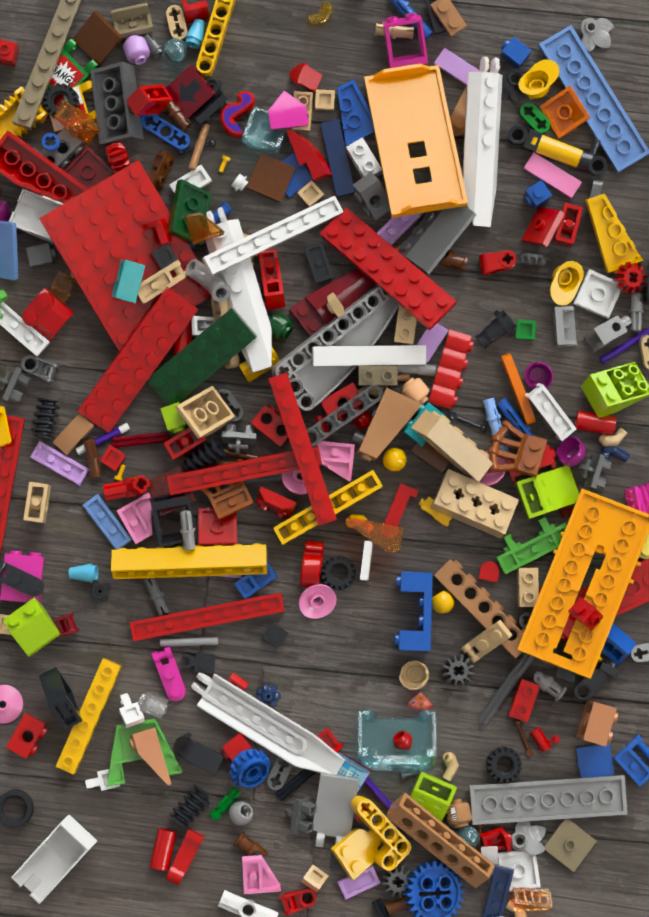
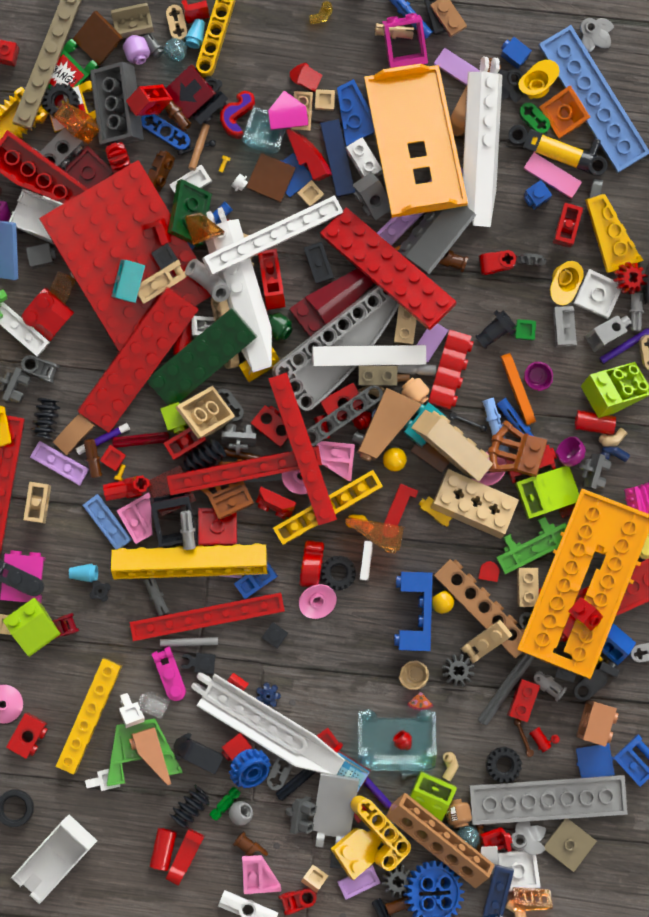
black window [39,667,83,730] -> none
blue bush [42,133,60,152] -> none
tan plate [326,292,345,318] -> none
red plate [521,207,565,247] -> none
white container [524,383,576,441] -> none

